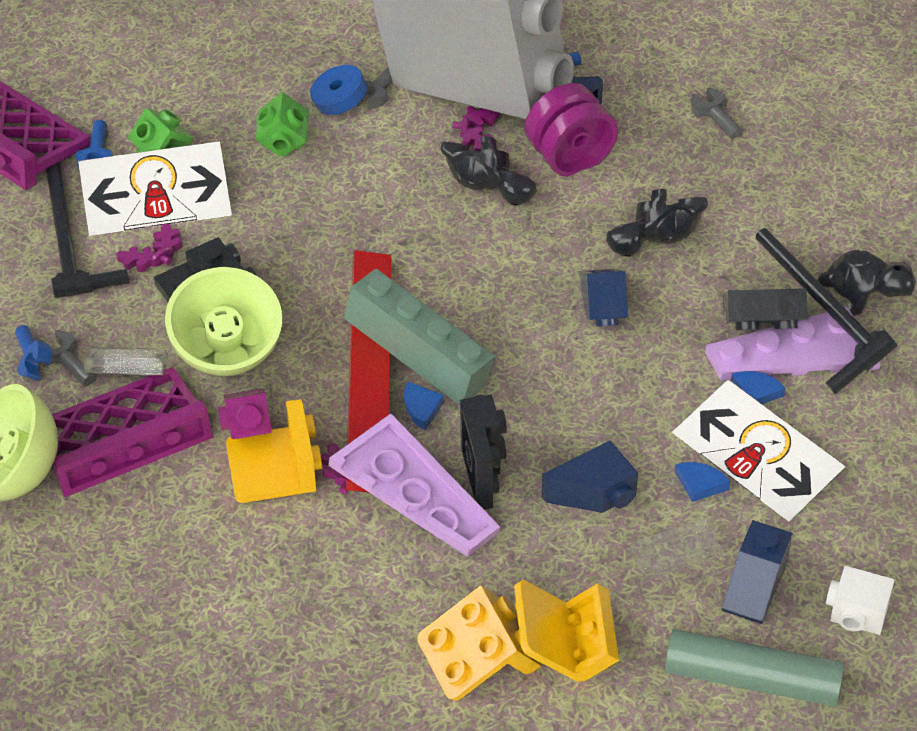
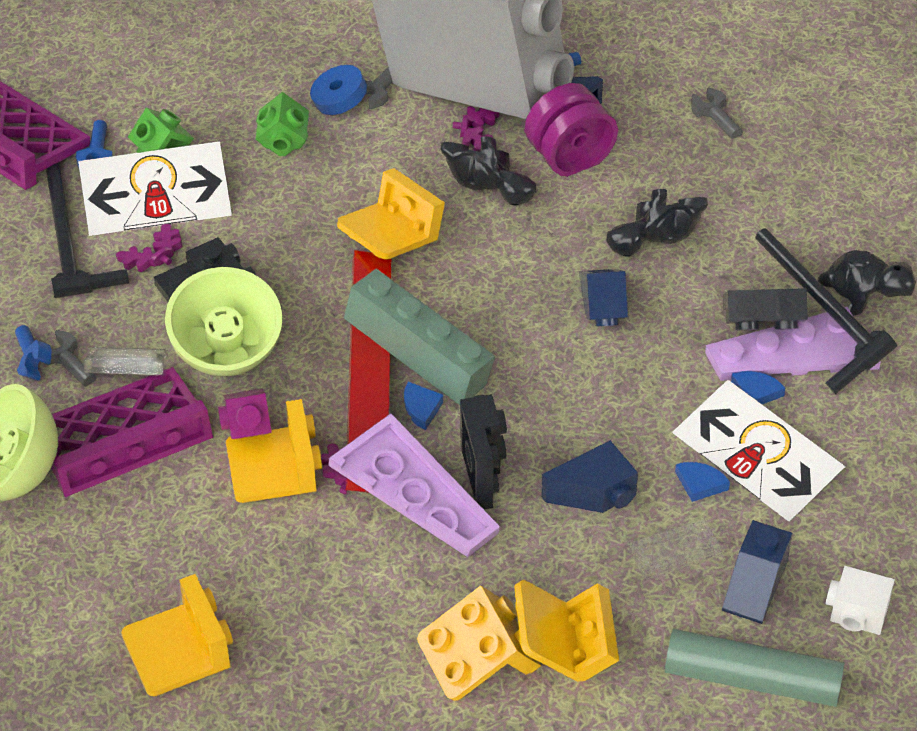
none -> yellow bracket [121,574,233,696]
none -> yellow bracket [337,168,445,259]

